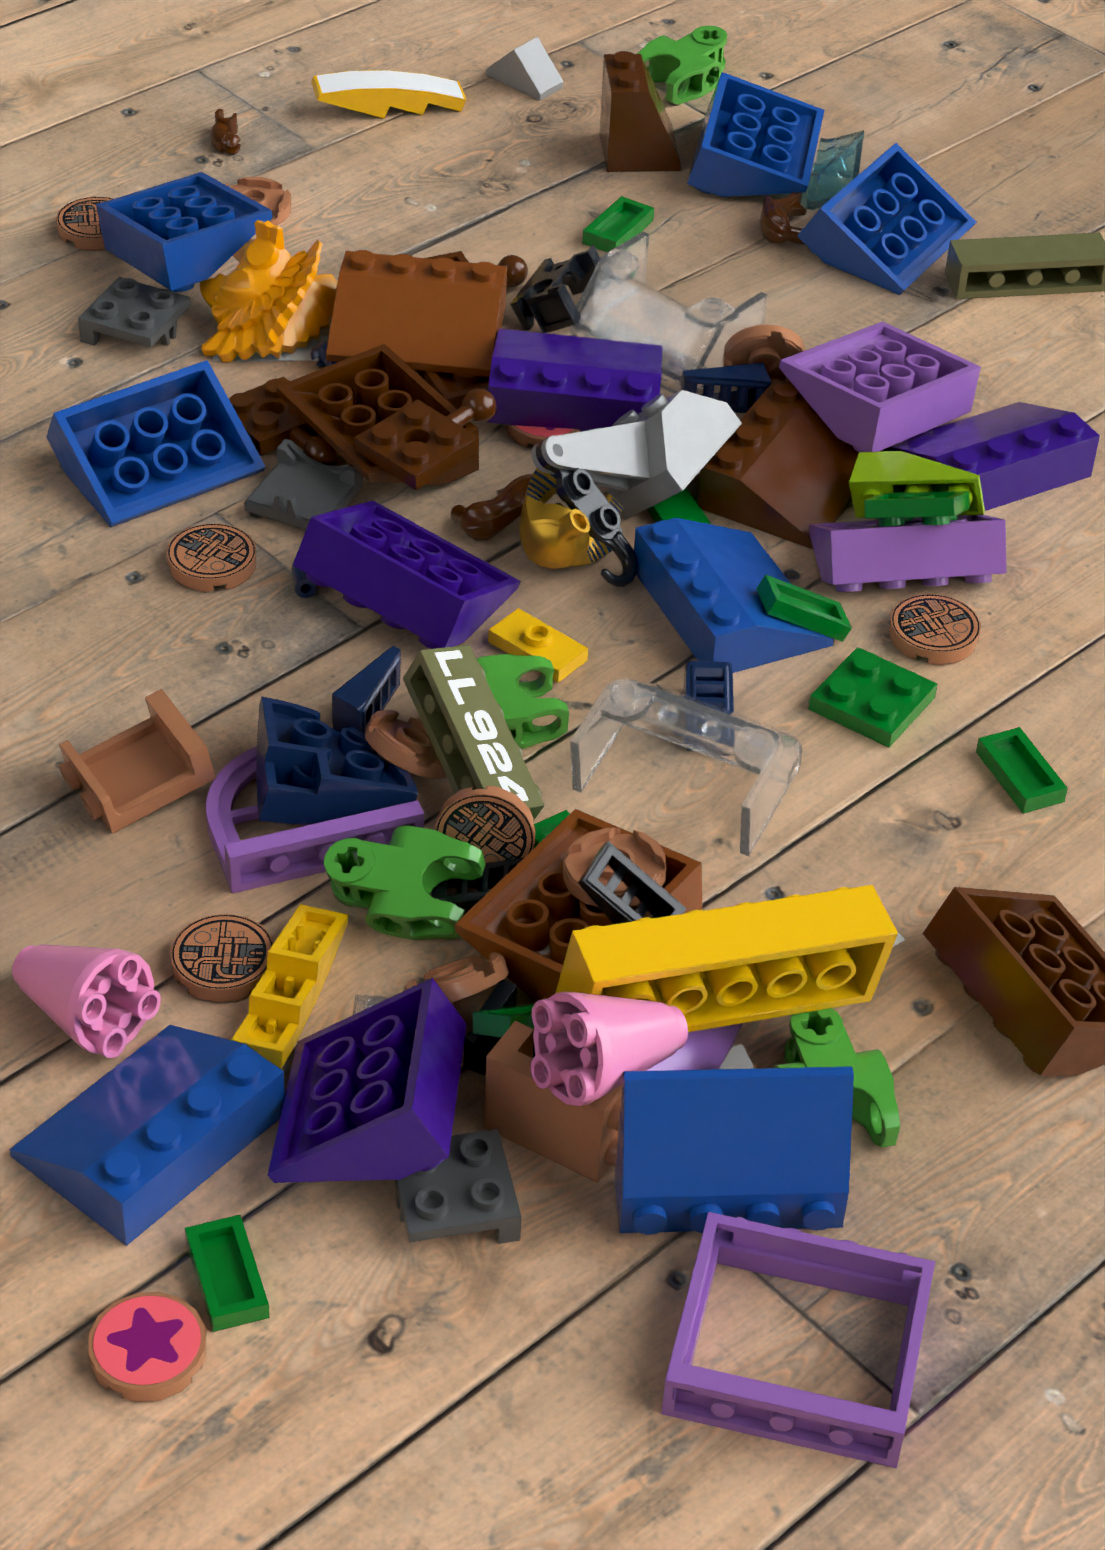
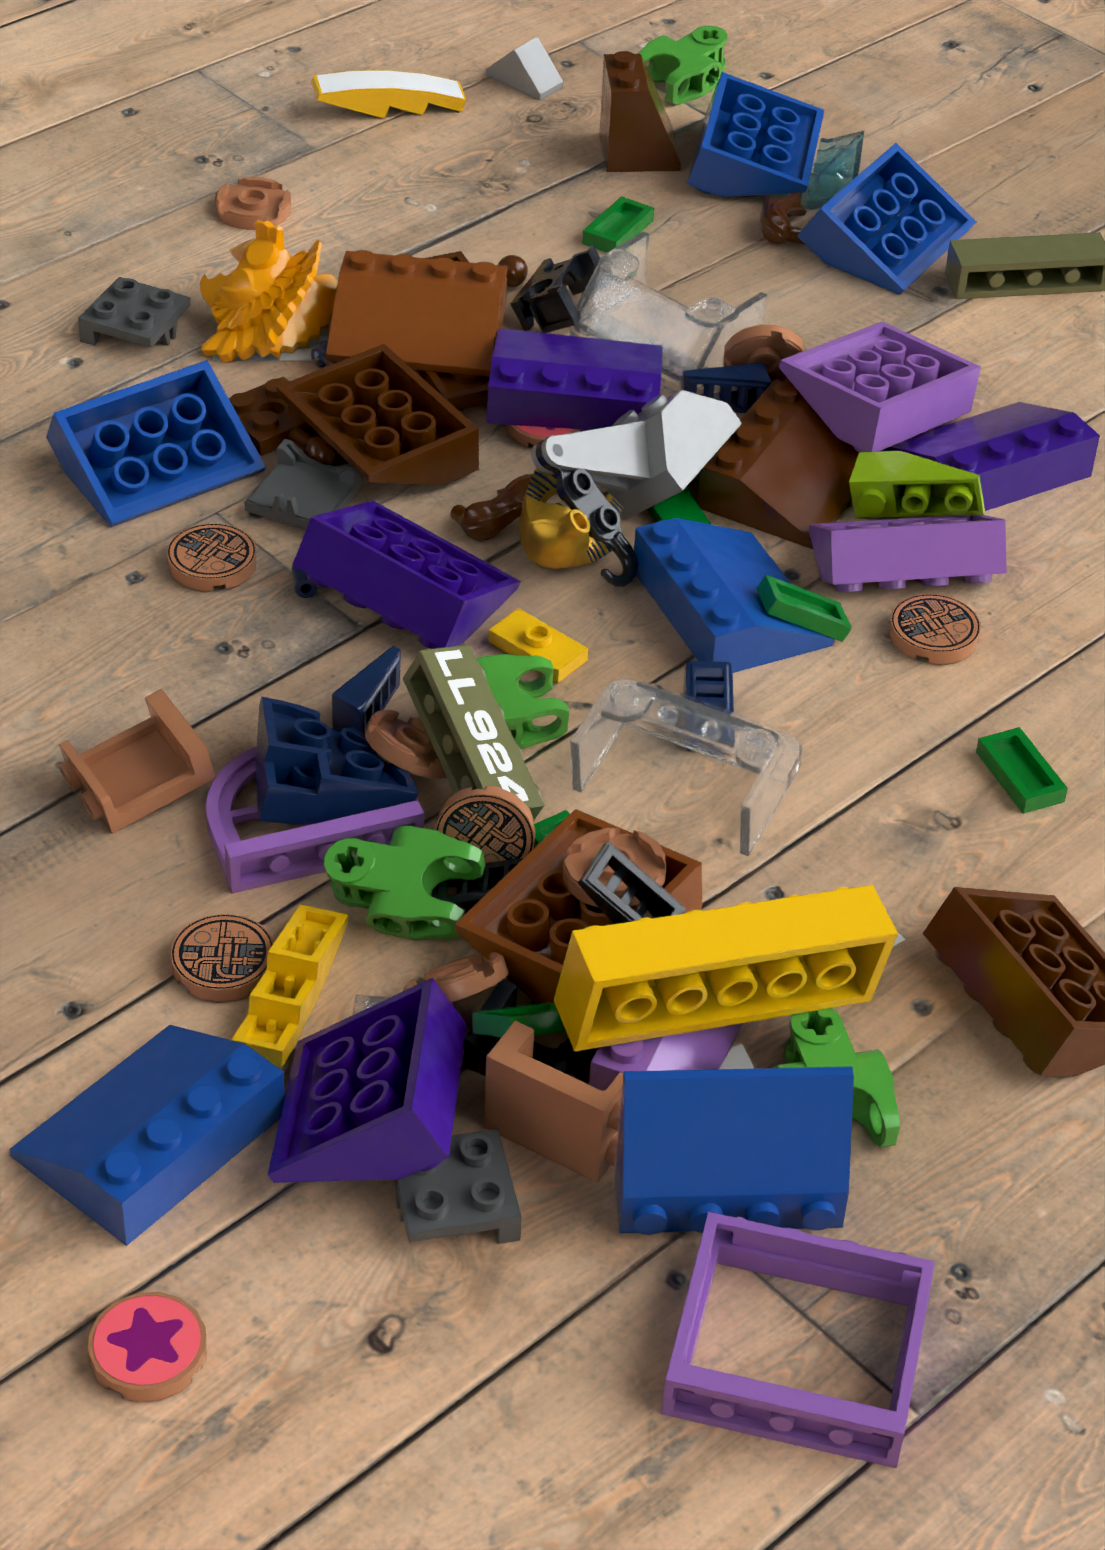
bright pink cone [12,944,161,1058] -> none
nougat tile [56,196,113,251] -> none
blue slope [96,172,273,292] -> none
green tile [185,1215,270,1332] -> none
reddish brown arm [210,109,241,155] -> none
reddish brown plate [354,389,497,490] -> none
bright pink cone [531,992,688,1106] -> none
green plate [808,647,938,748] -> none
green plate [864,491,969,526] -> none

